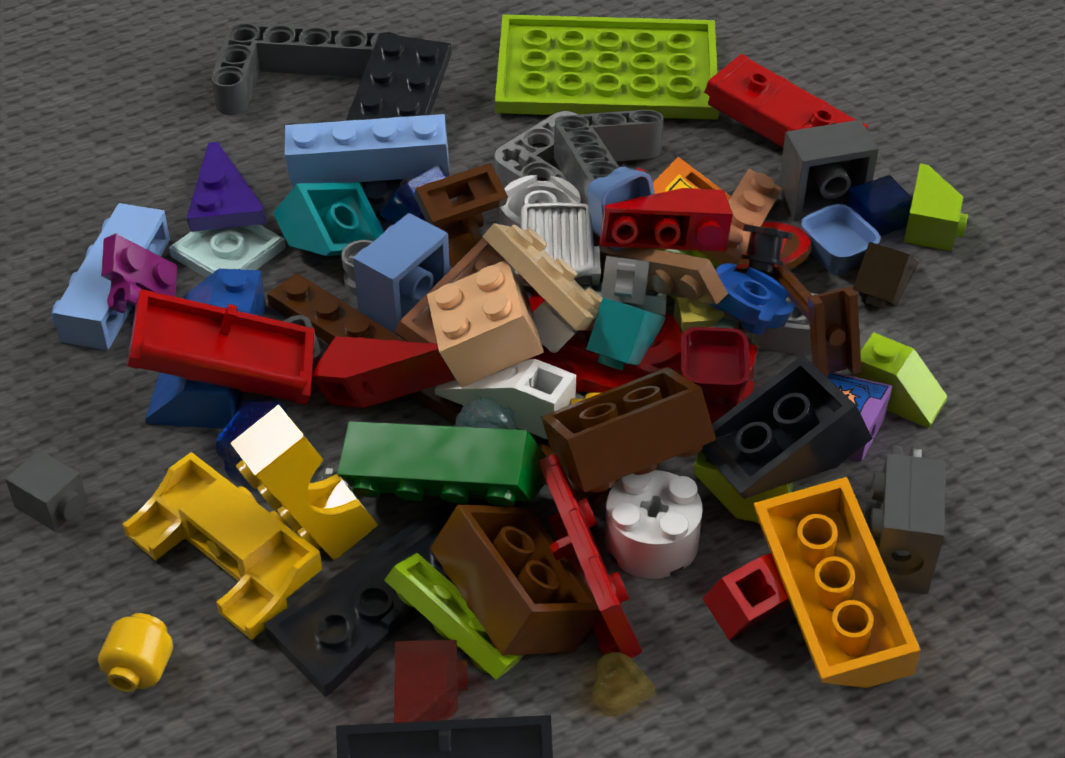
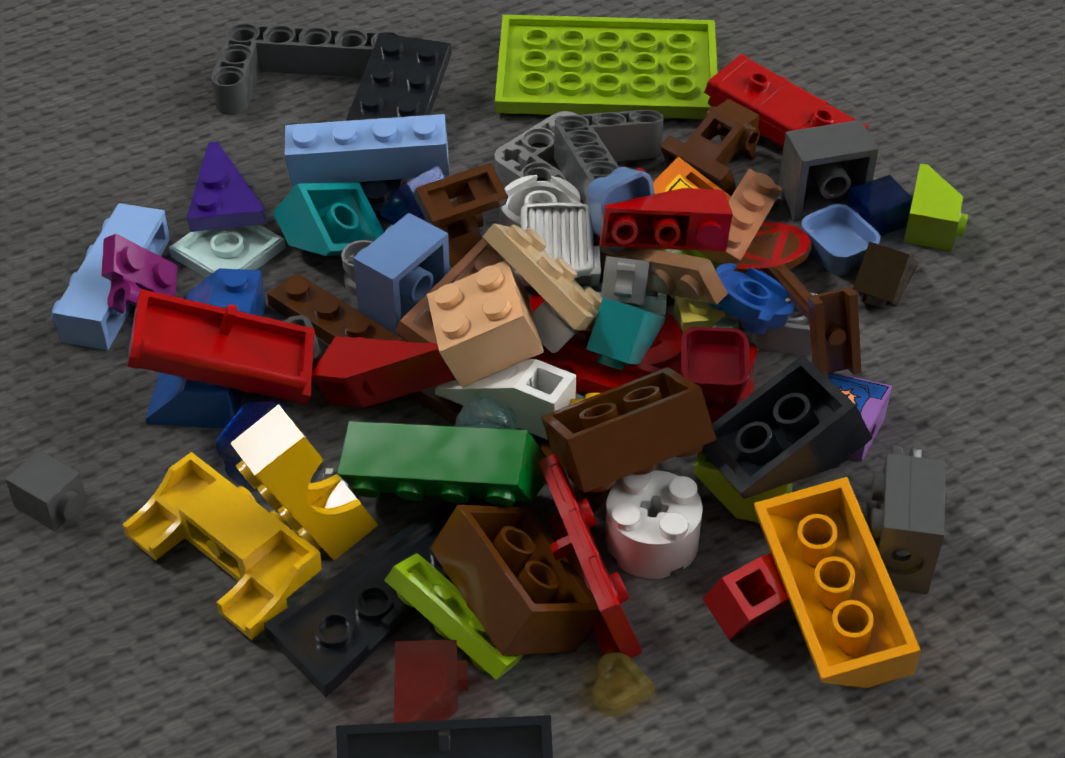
yellow head [97,613,174,692] -> none
black brick [741,224,793,273] -> none
lime slope [852,332,947,428] -> none
none -> reddish brown tile [660,99,760,196]

